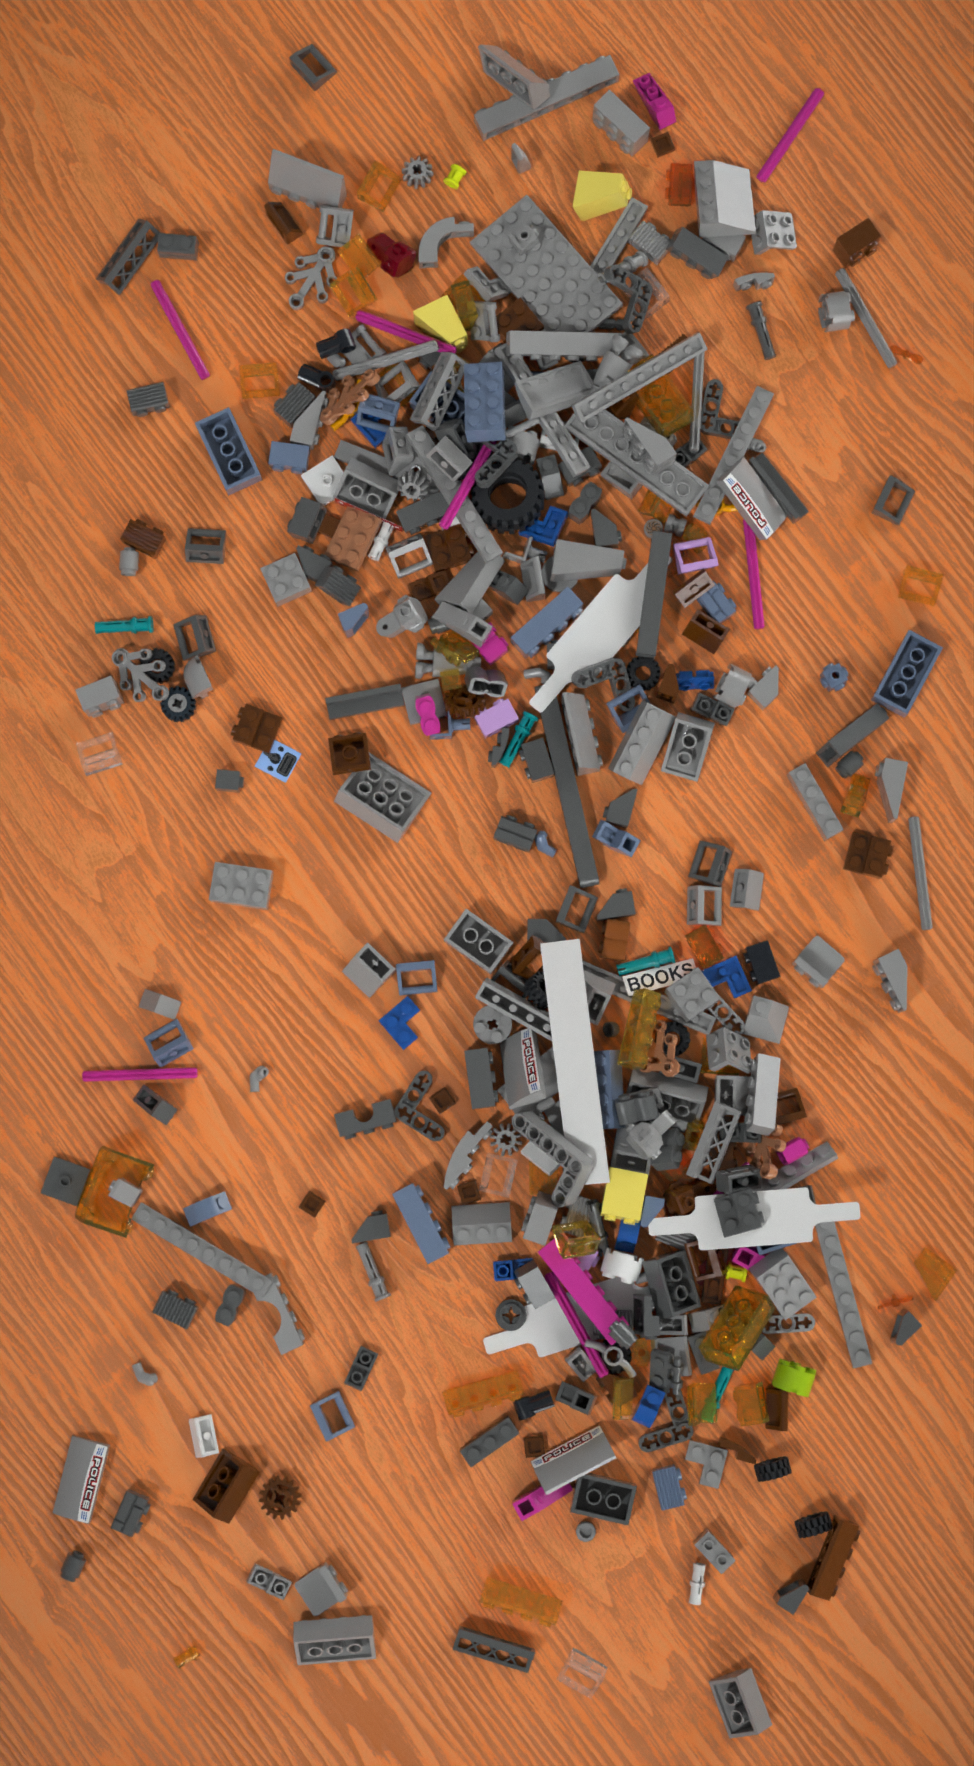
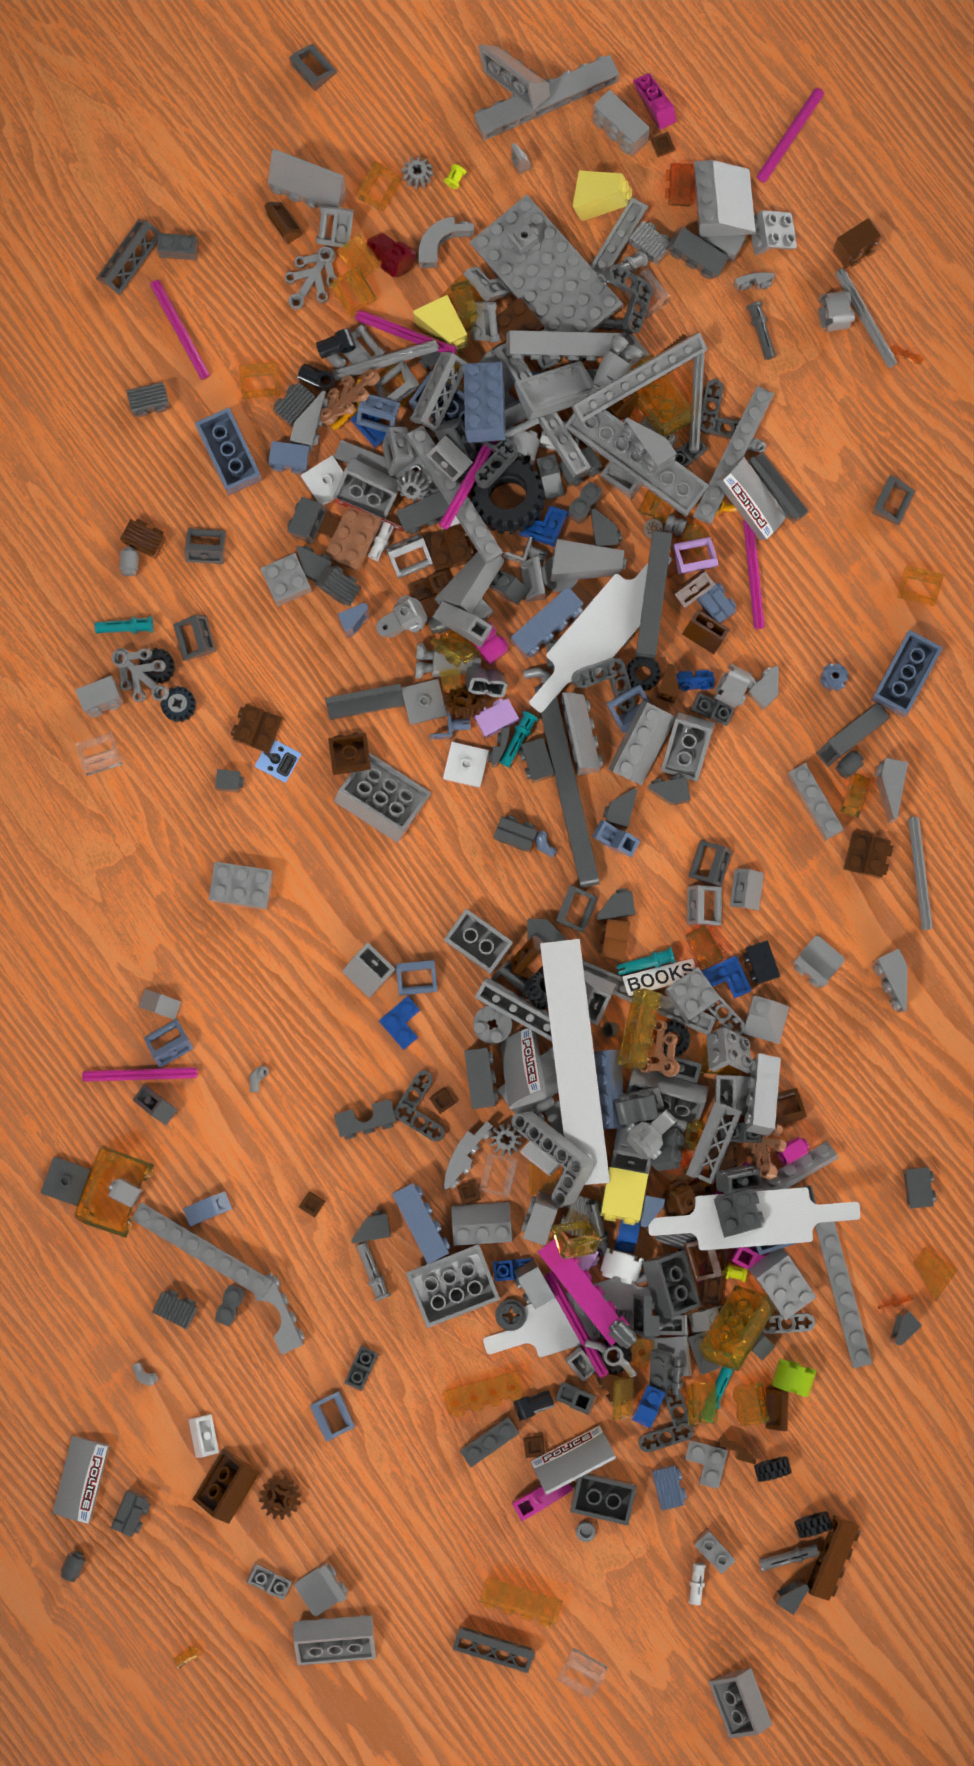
light grey brick [183,655,214,699] -> none
dark pink brick [415,693,440,736] -> none
none -> light grey slope [406,1244,500,1328]
none -> white plate [443,742,489,788]
none -> dark grey slope [647,775,691,806]
none -> light grey pin [759,1543,819,1572]
none -> dark grey brick [903,1167,936,1209]

